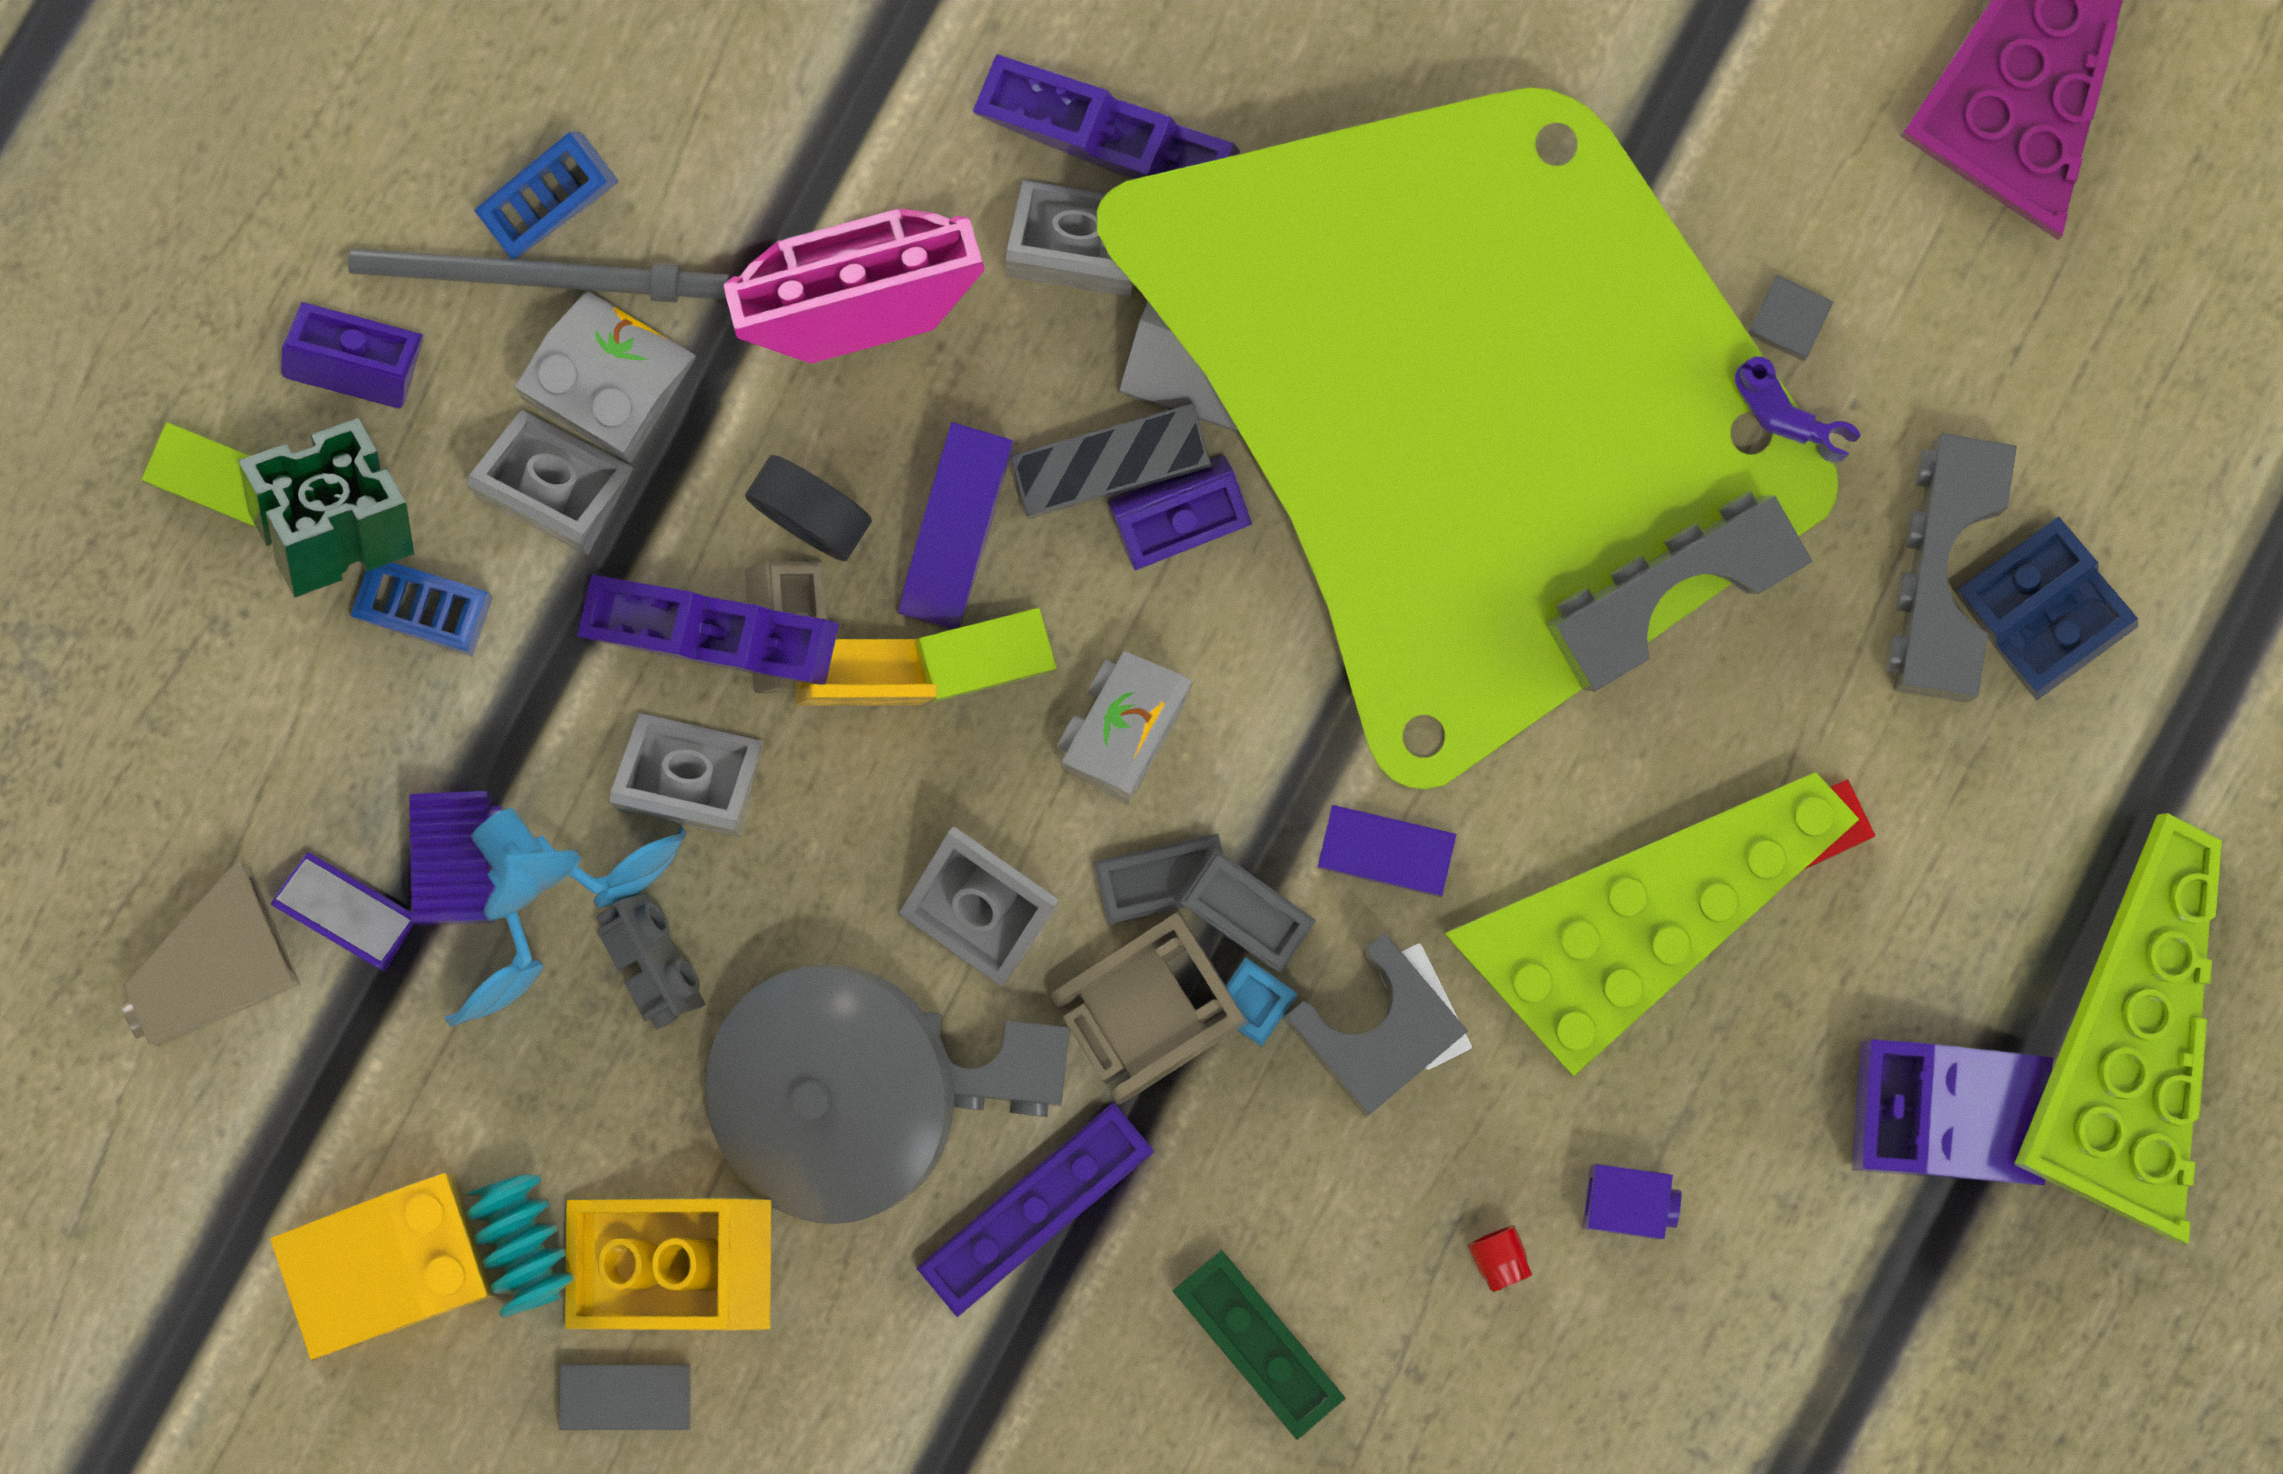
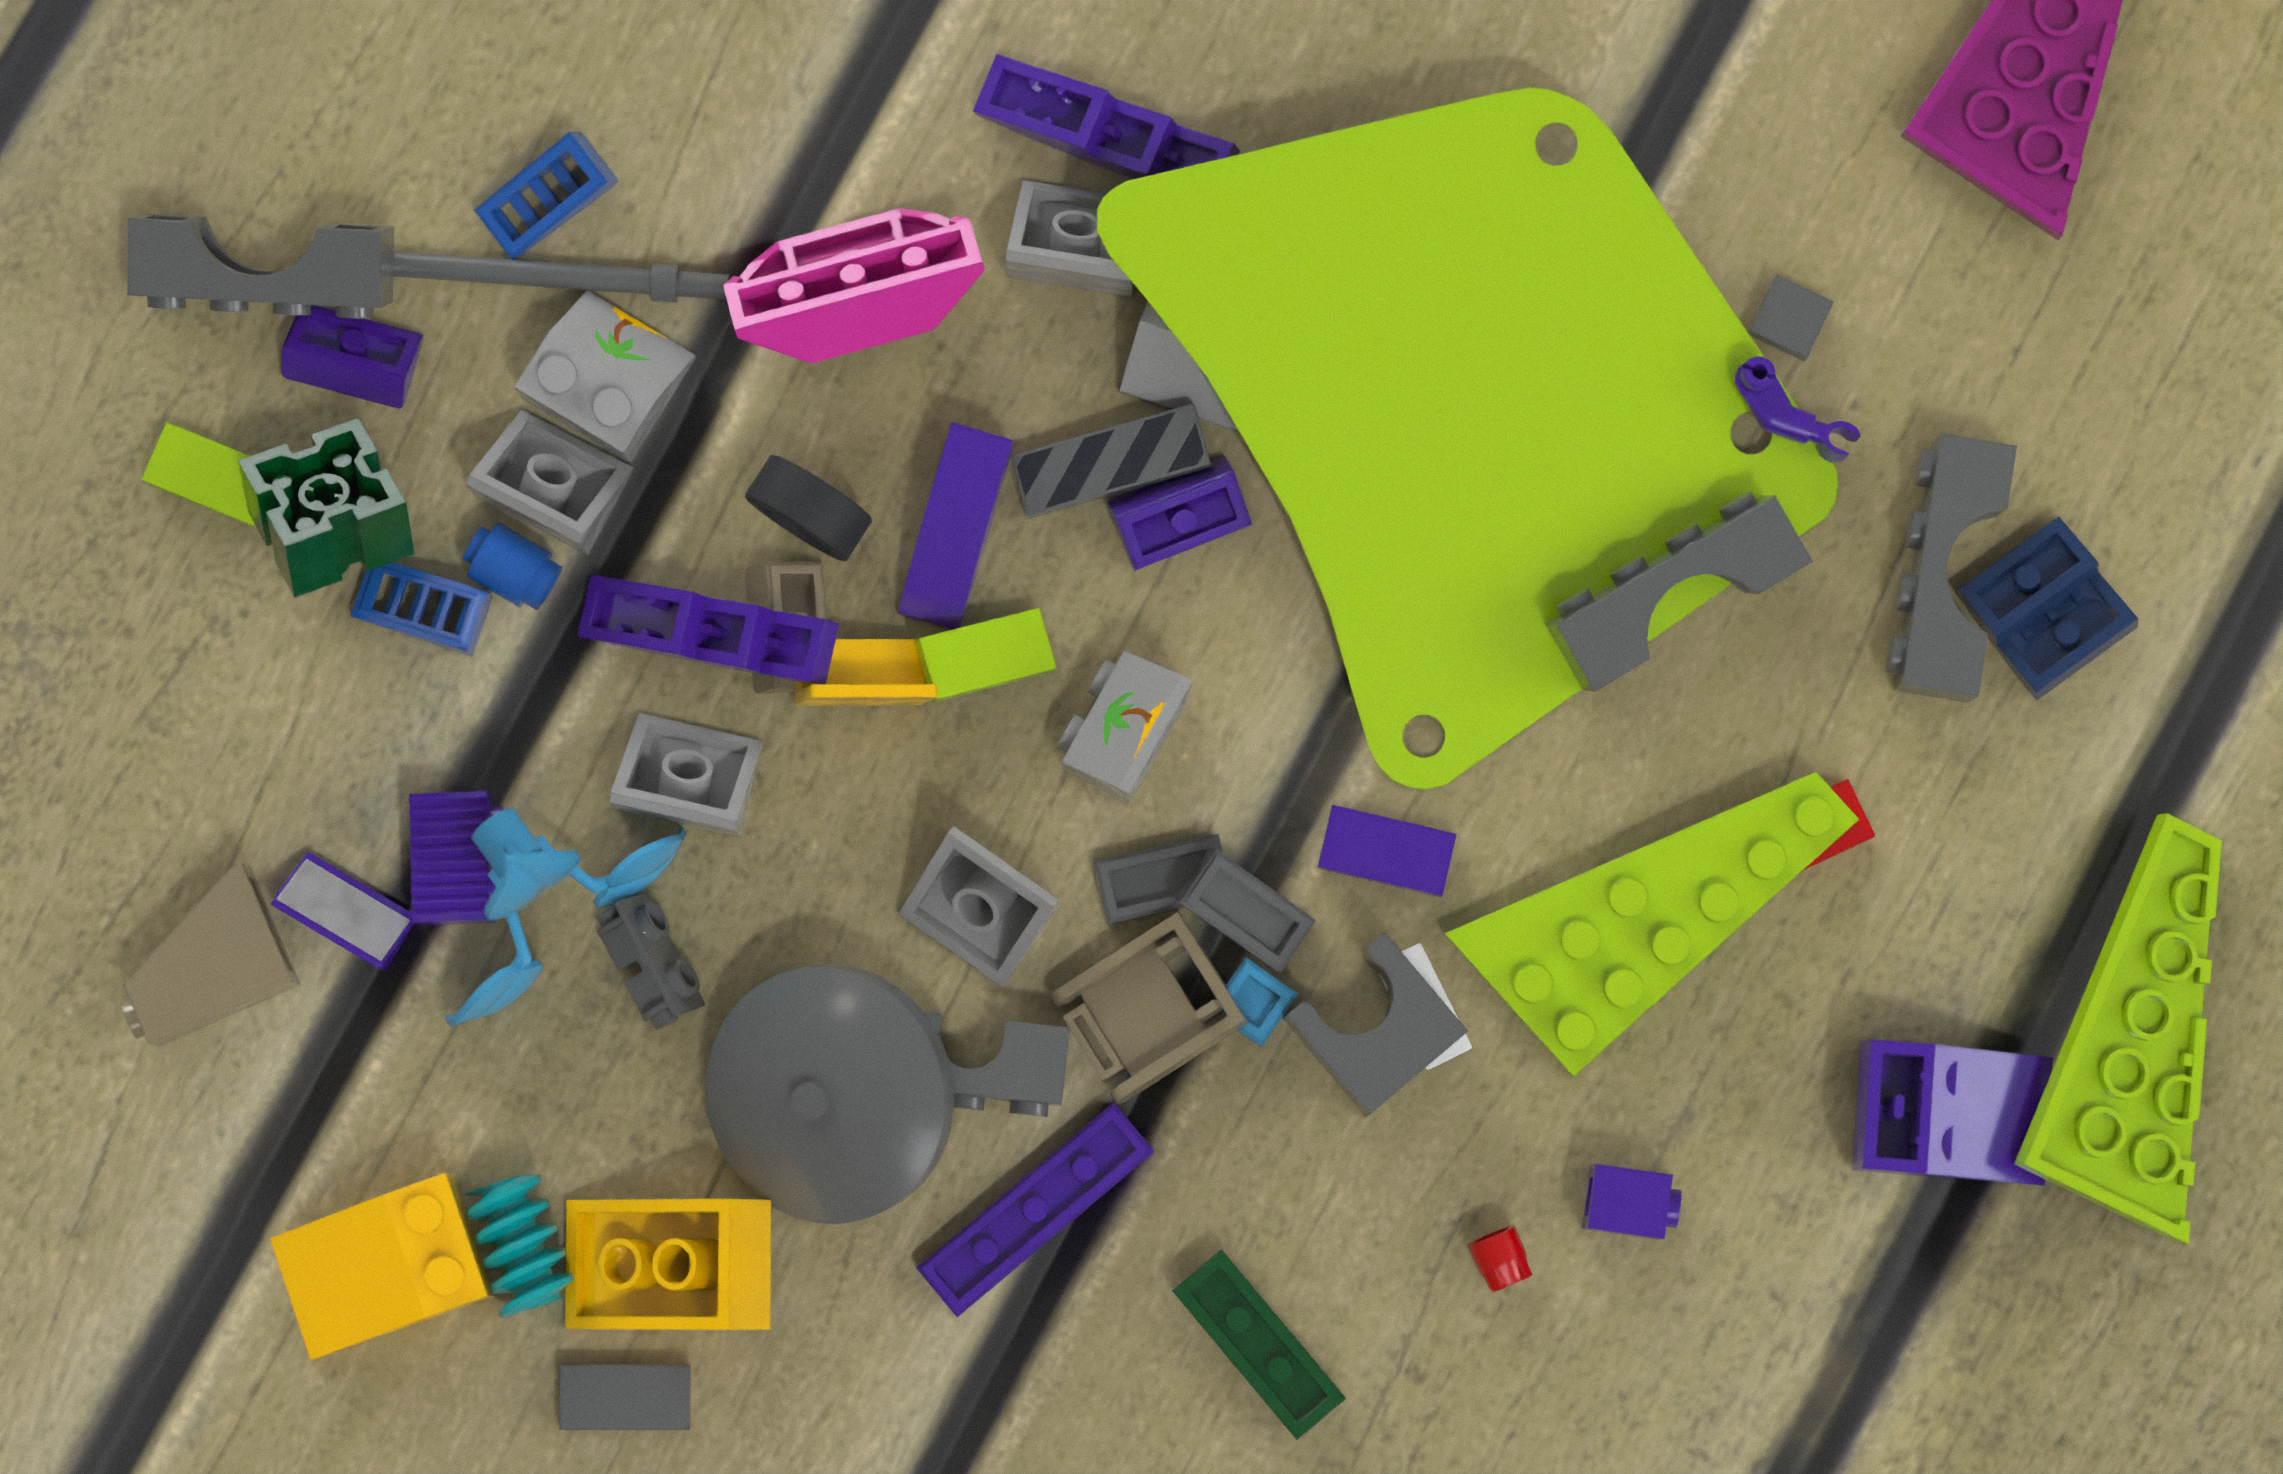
none -> dark grey arch [127,214,394,319]
none -> blue brick [462,522,563,610]

